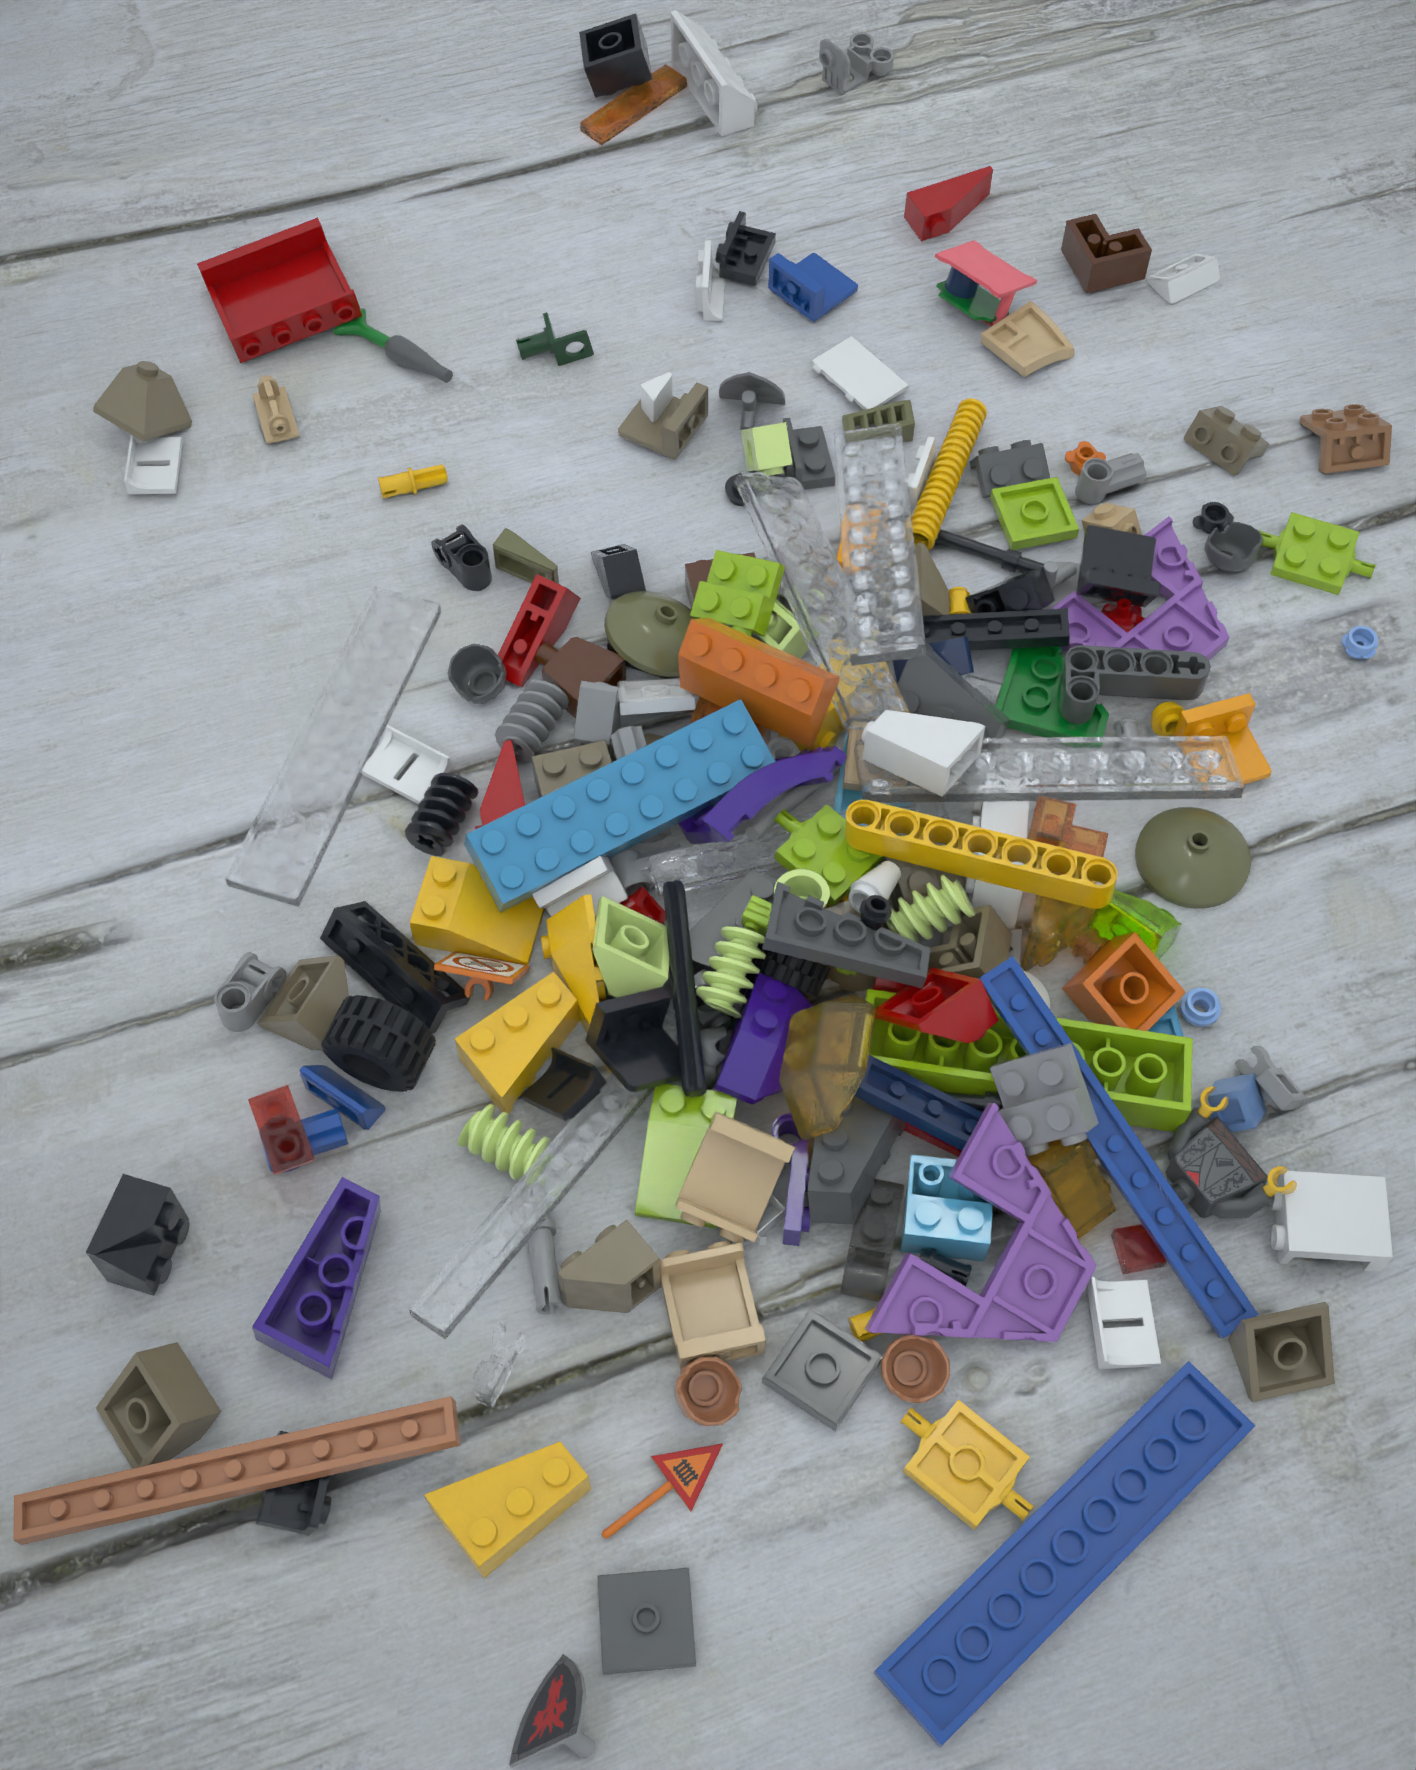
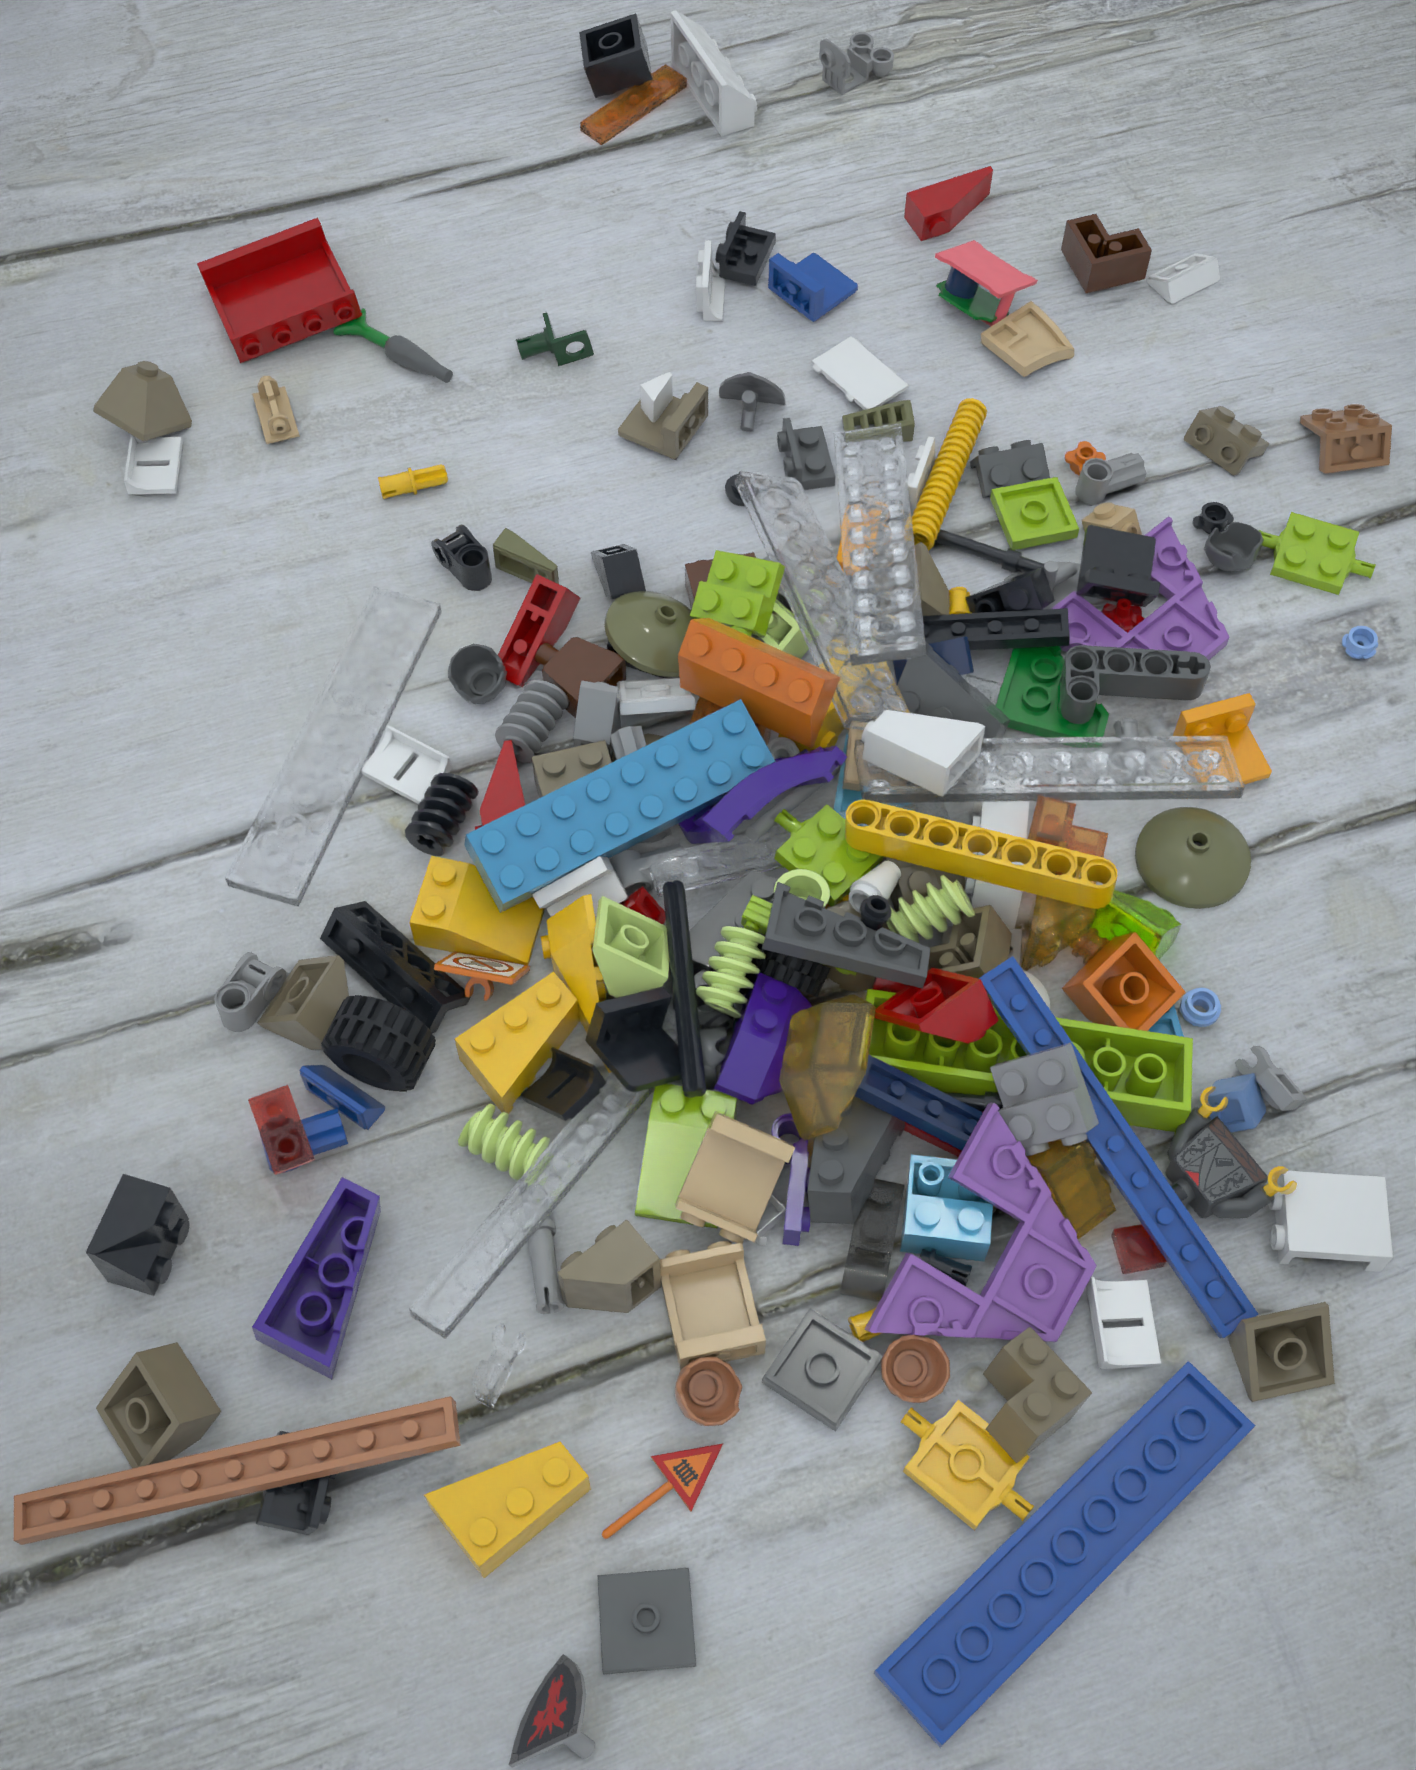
yellowish green brick [741,422,792,477] -> none
yellow plate [1151,702,1185,736] -> none
none -> dark tan brick [983,1327,1092,1463]

